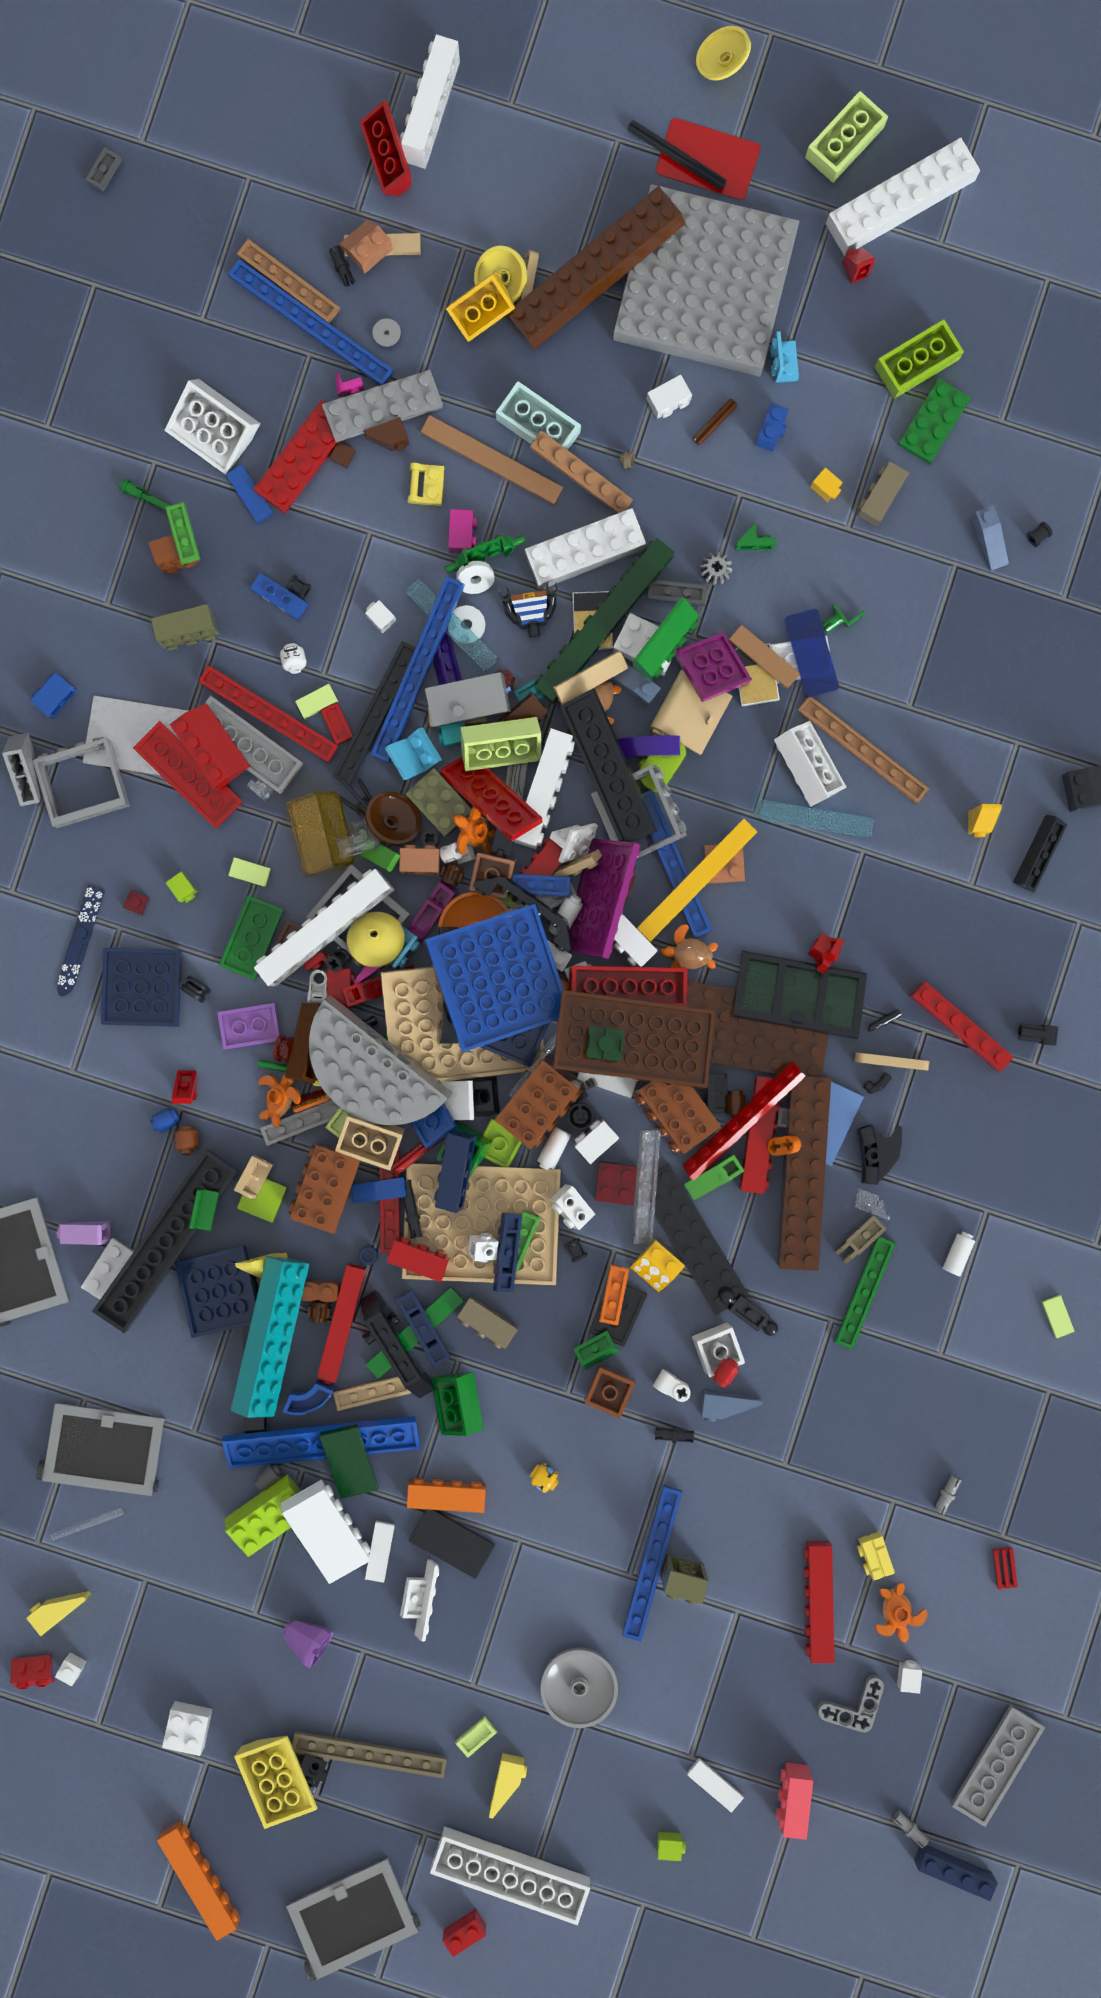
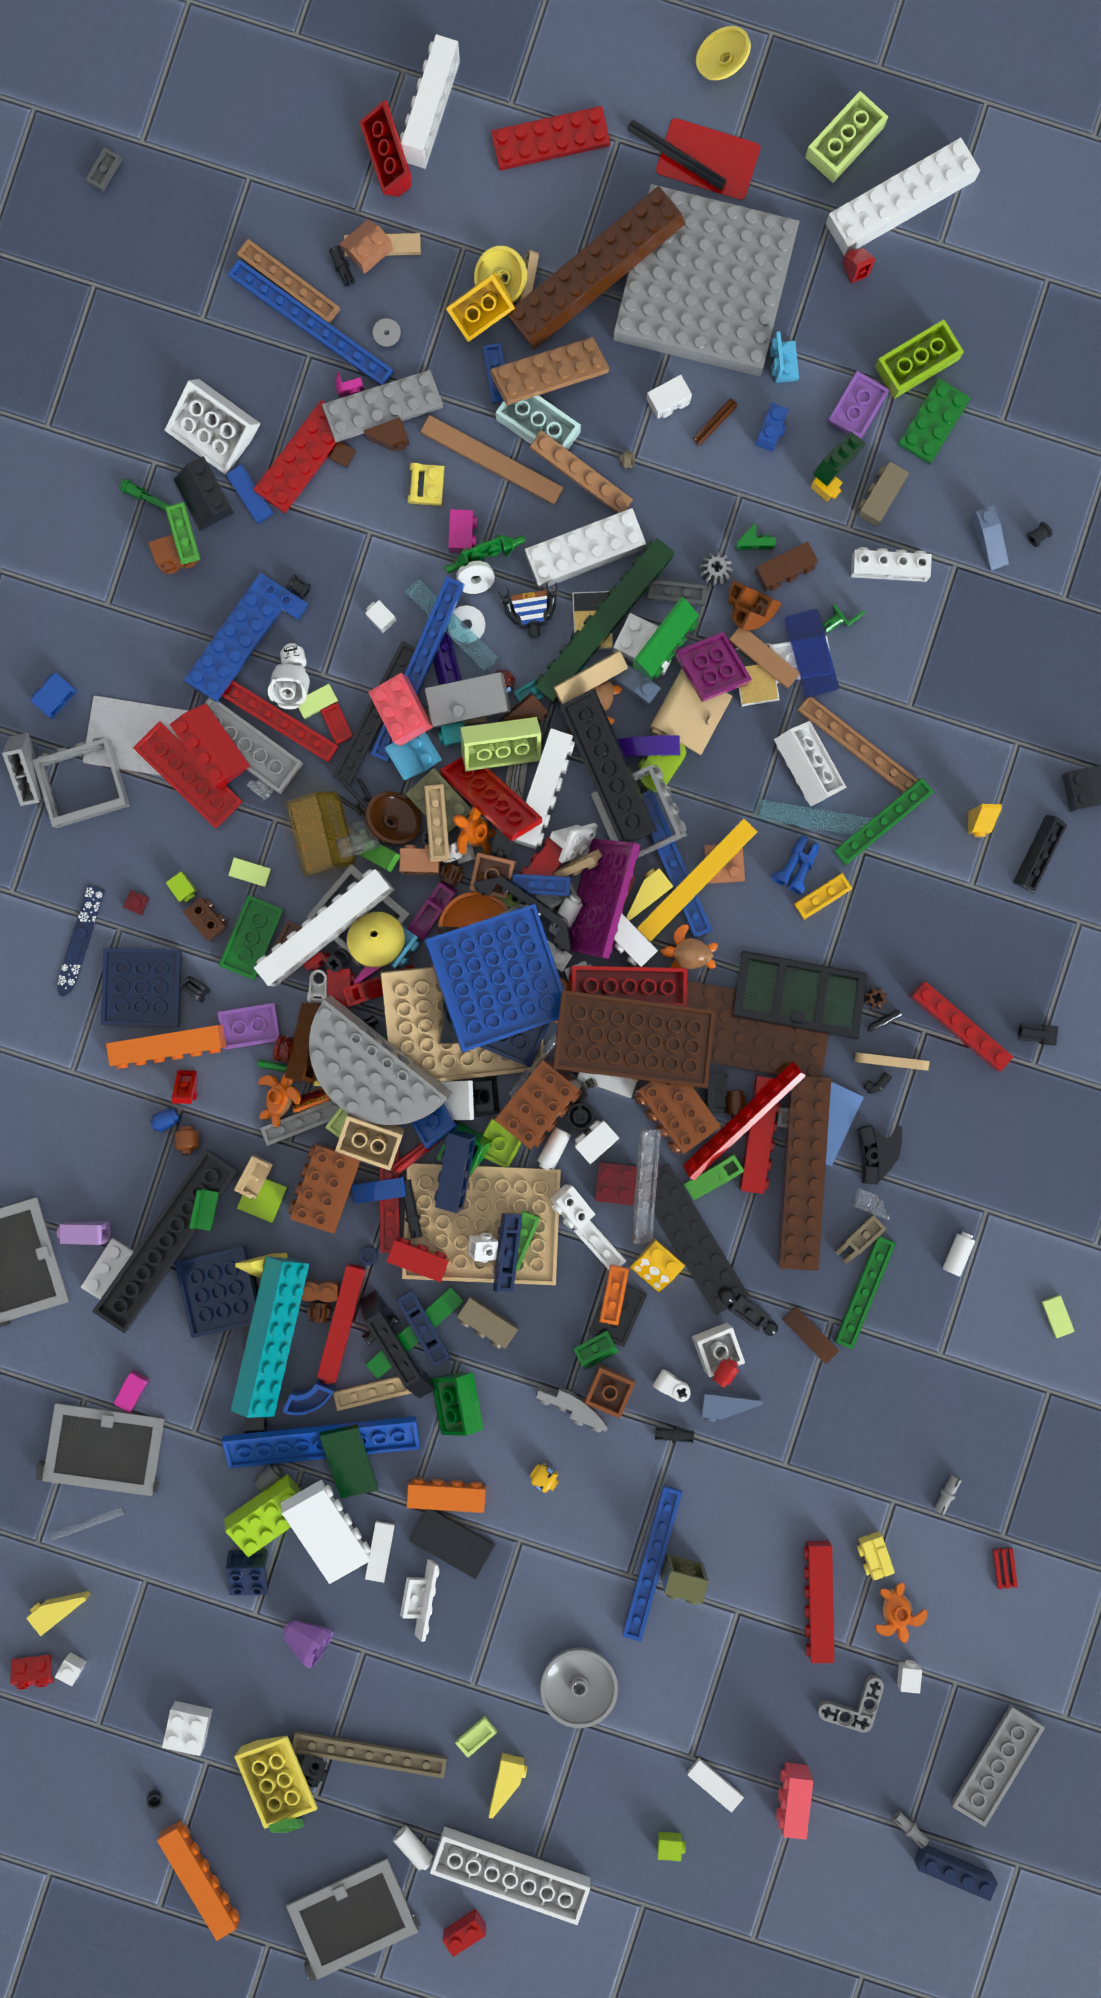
olive brick [151,604,220,650] -> none
black bush [564,1238,588,1262] -> none
dark green piece [586,1026,624,1062] -> none
orange beam [768,1135,801,1156] -> none
red brick [808,933,845,973] -> none
none -> orange brick [106,1025,226,1069]
none -> dark pink slope [113,1370,150,1413]
none -> black hinge [147,1790,162,1809]
none -> black slope [174,456,234,531]
none -> reddish brown brick [183,897,228,942]
none -> blue plate [184,588,281,703]
none -> dark blue bracket [225,1550,268,1596]
none -> white brick [268,664,310,709]
none -> bright green tile [269,1818,304,1833]
none -> coral brick [368,673,433,746]
none -> white brick [393,1826,433,1870]
none -> tan tile [424,784,450,862]
none -> blue tile [483,343,505,404]
none -> medium nougat plate [490,337,610,405]
none -> red plate [491,106,610,171]
none -> light grey slope [536,1386,607,1432]
none -> white tile [574,1220,626,1270]
none -> light yellow slope [626,868,673,921]
none -> dark orange brick [728,580,782,630]
none -> reddish brown brick [754,541,818,592]
none -> blue piece [771,836,819,895]
none -> reddish brown slope [782,1306,839,1364]
none -> yellow tile [794,873,853,920]
none -> dark green brick [813,431,865,486]
none -> medium lavender plate [828,371,890,439]
none -> green tile [833,778,934,866]
none -> white brick [851,547,932,582]
none -> reddish brown gear [864,987,888,1010]

